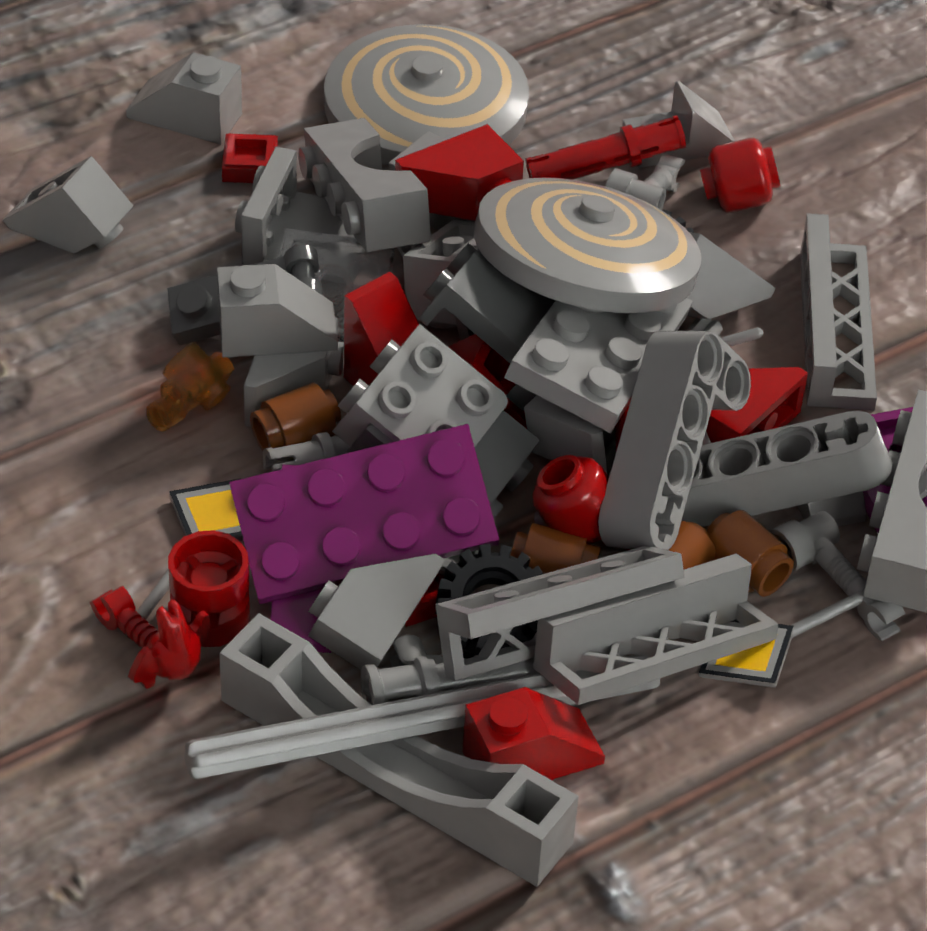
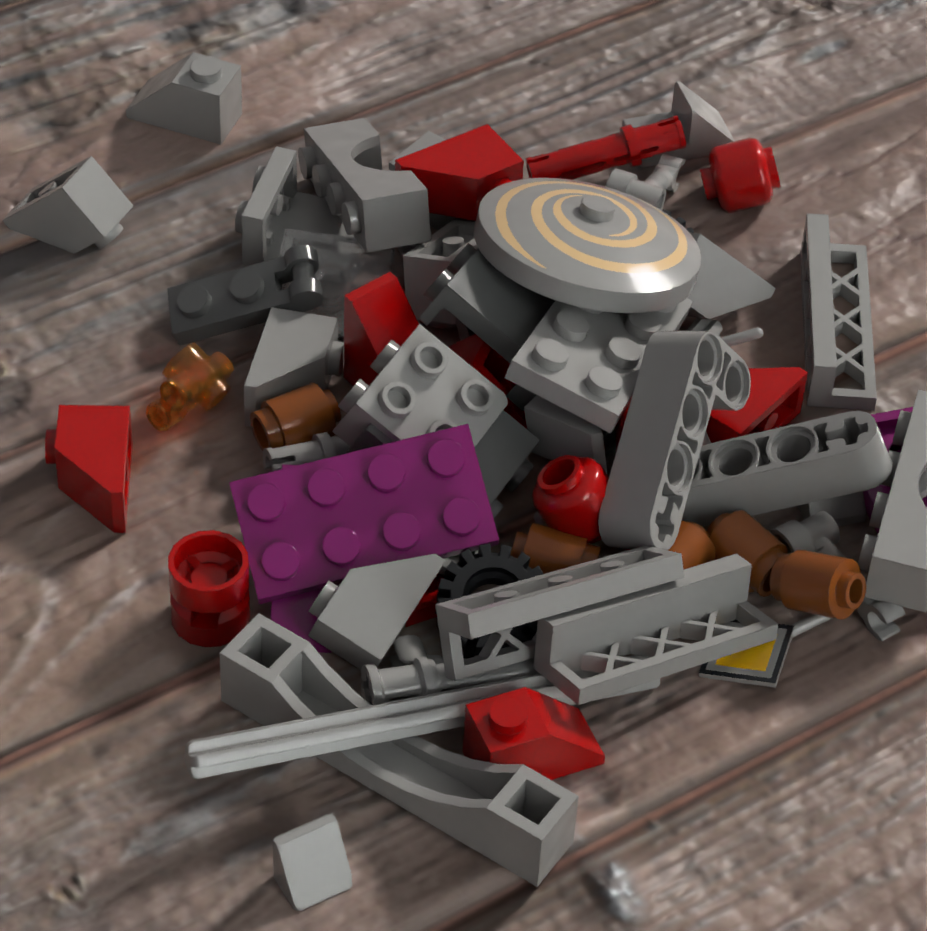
red piece [90,586,211,689] -> none
piece [137,478,243,619] -> none
light grey slope [217,264,338,357] -> none
red tile [222,133,278,183] -> none
light grey dish [324,24,529,166] -> none
none -> red slope [45,405,133,533]
none -> light grey slope [273,813,352,911]
none -> dark orange brick [770,550,866,620]

